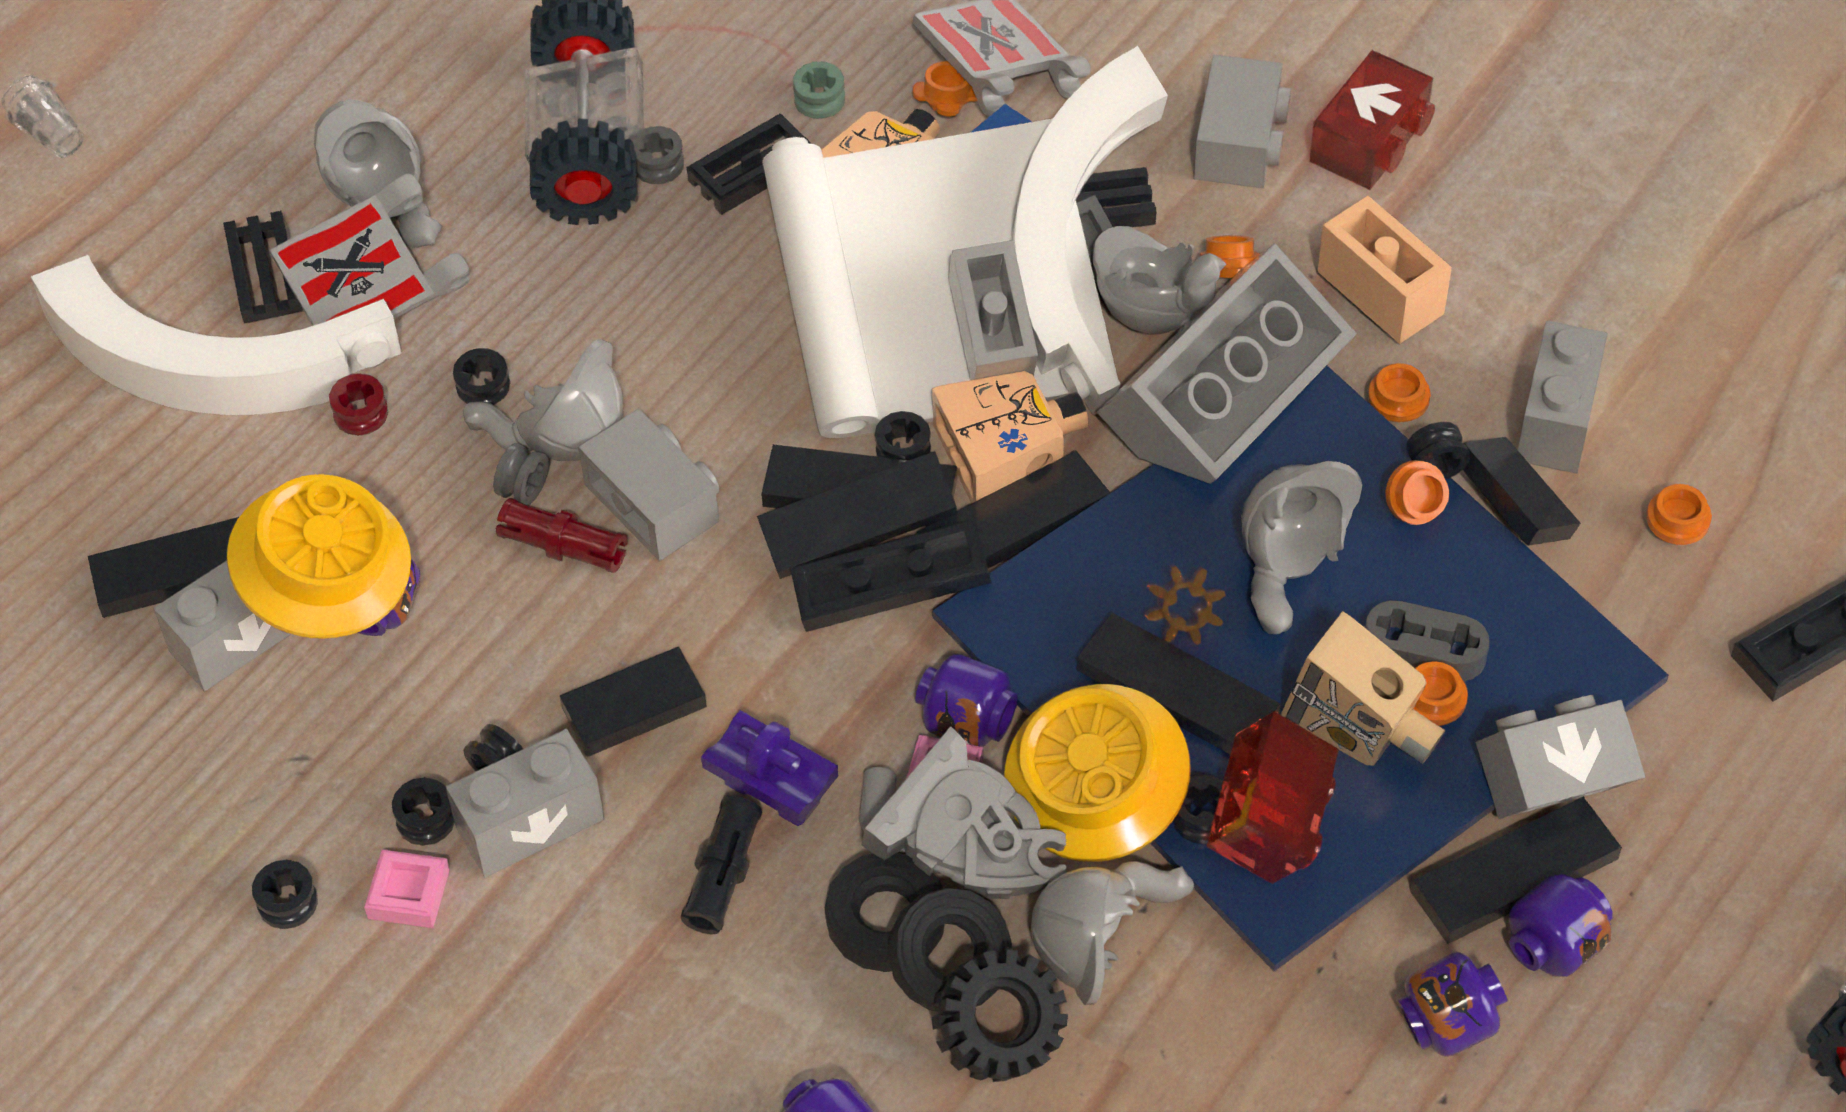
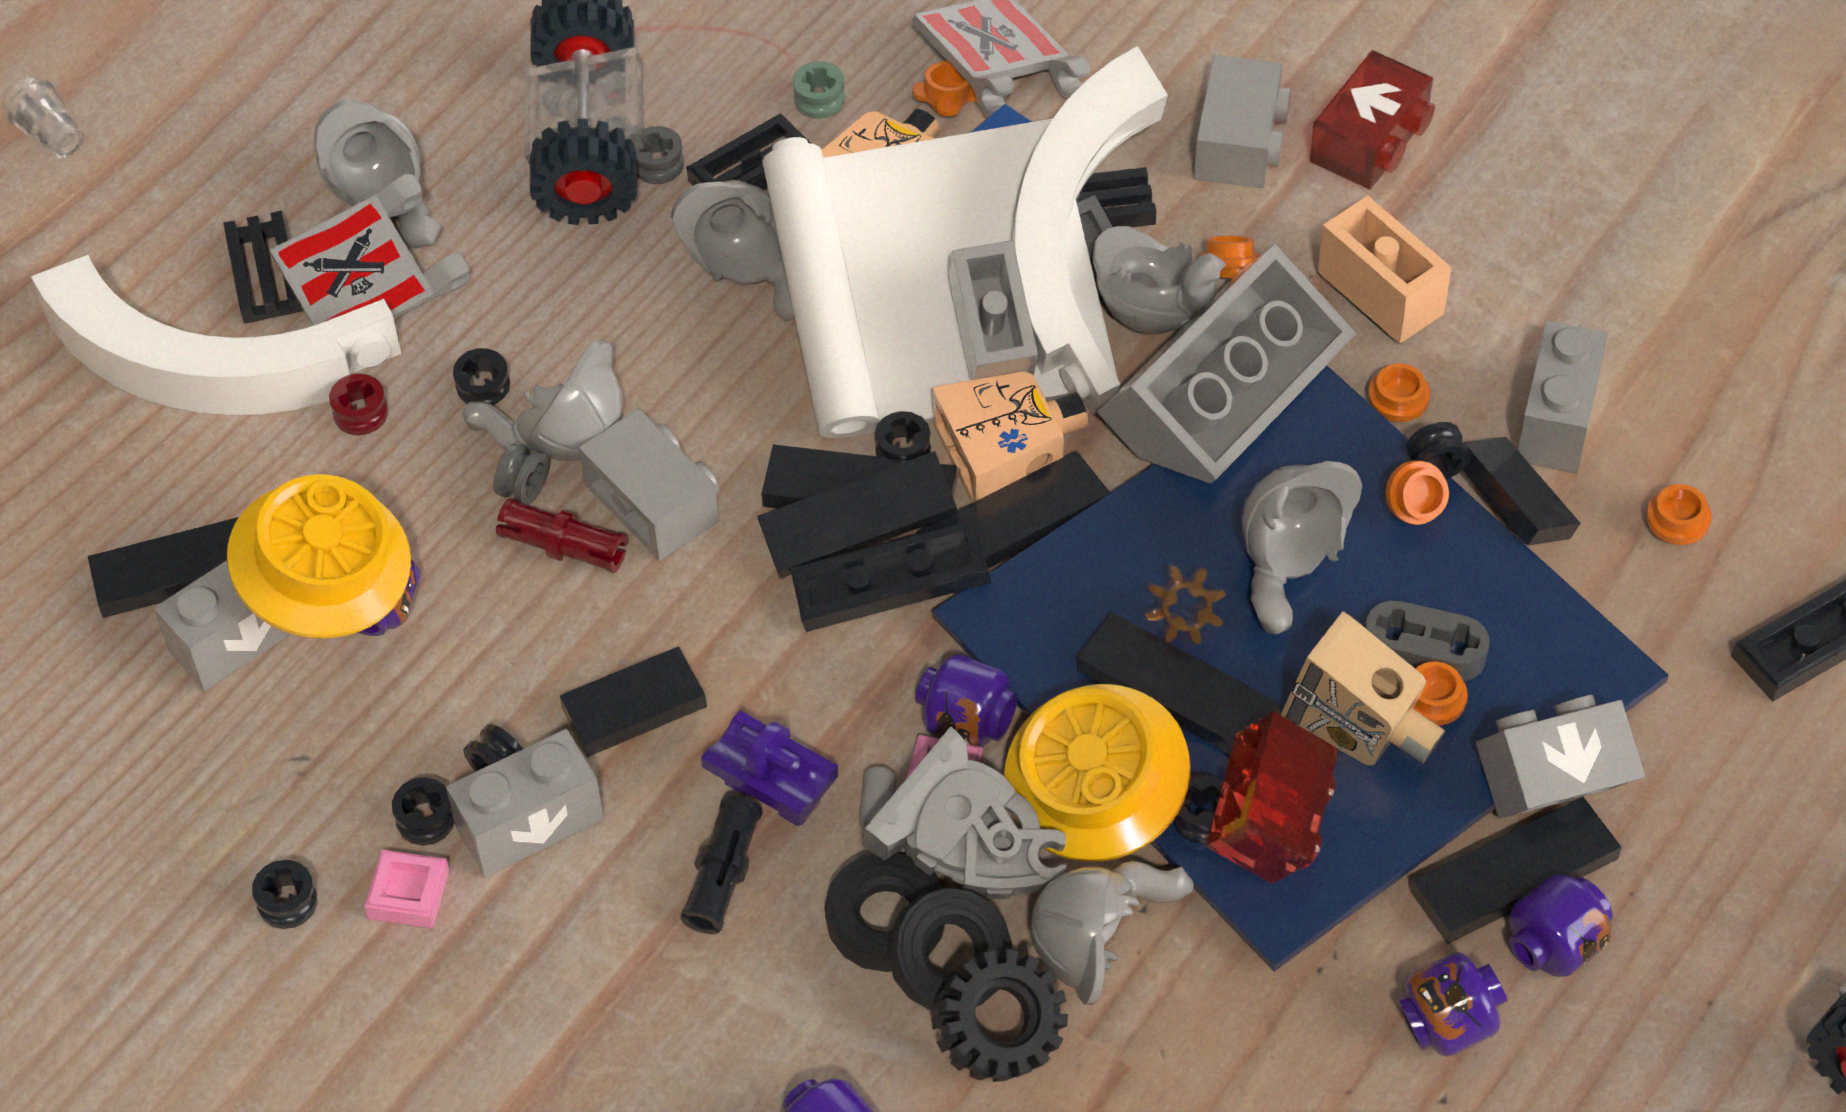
none -> light grey piece [671,180,795,321]

